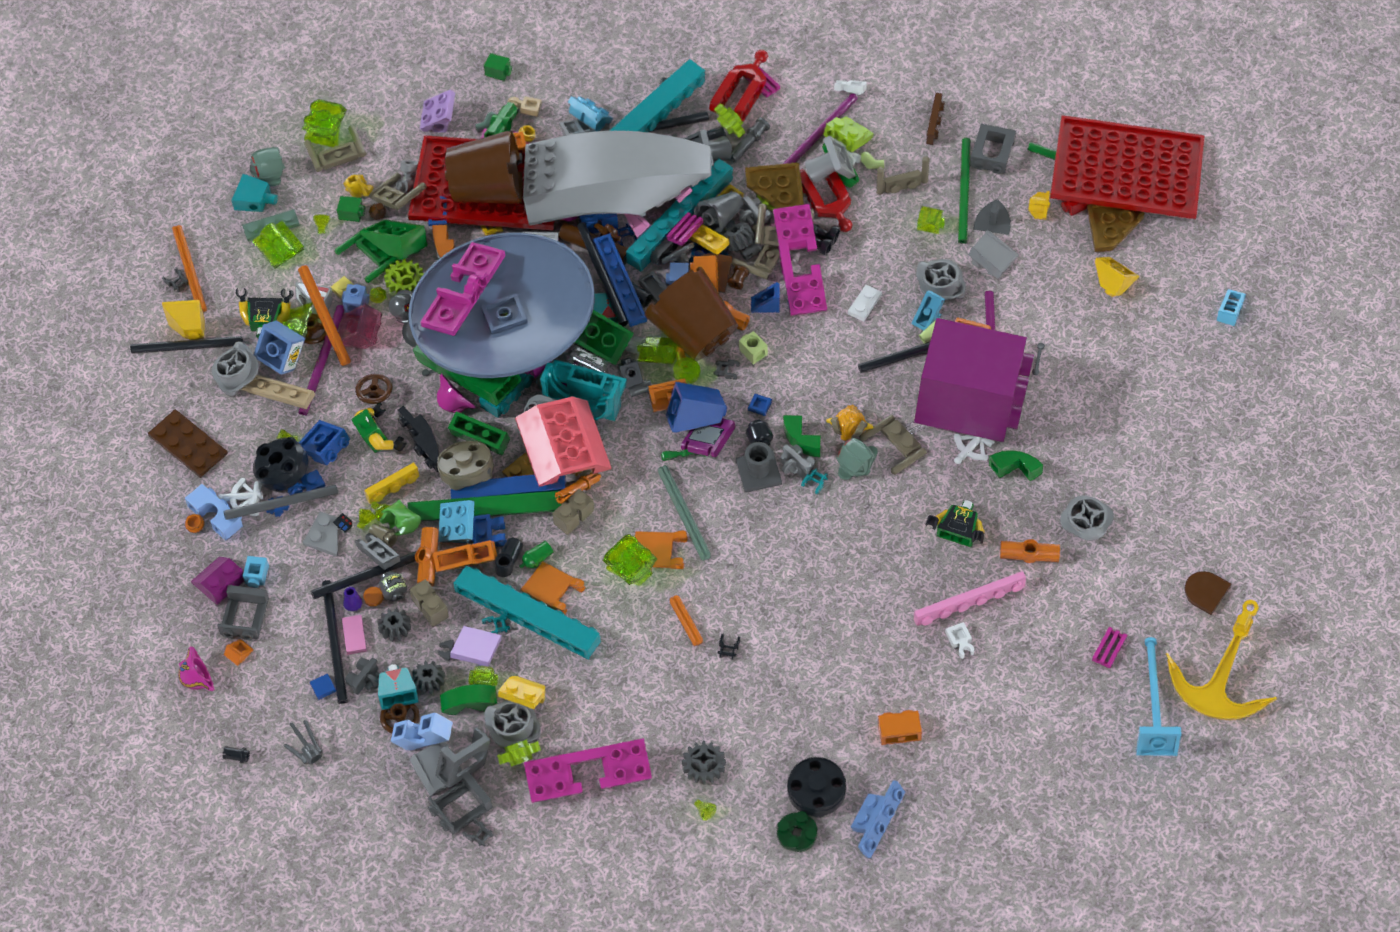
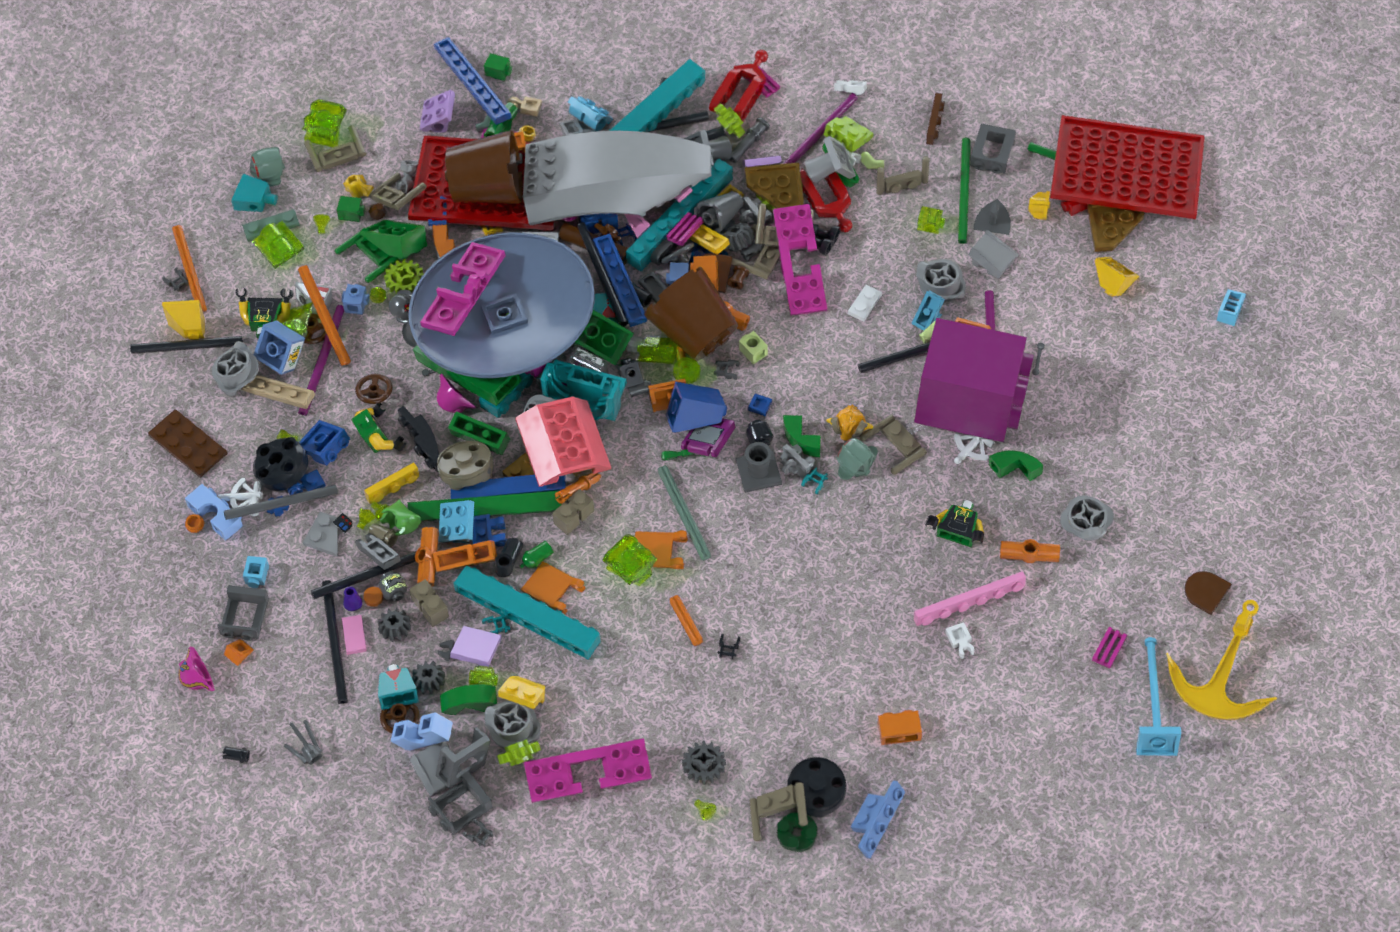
magenta slope [190,556,244,605] -> none
blue tile [310,673,336,700] -> none
light yellow plate [331,276,354,299] -> none
clear pink slope [338,303,382,349] -> none
dark grey hips [345,657,380,695] -> none
blue slope [751,282,780,313] -> none
none -> blue tile [433,37,512,125]
none -> lavender tile [743,156,782,167]
none -> dark tan plate [749,783,807,841]

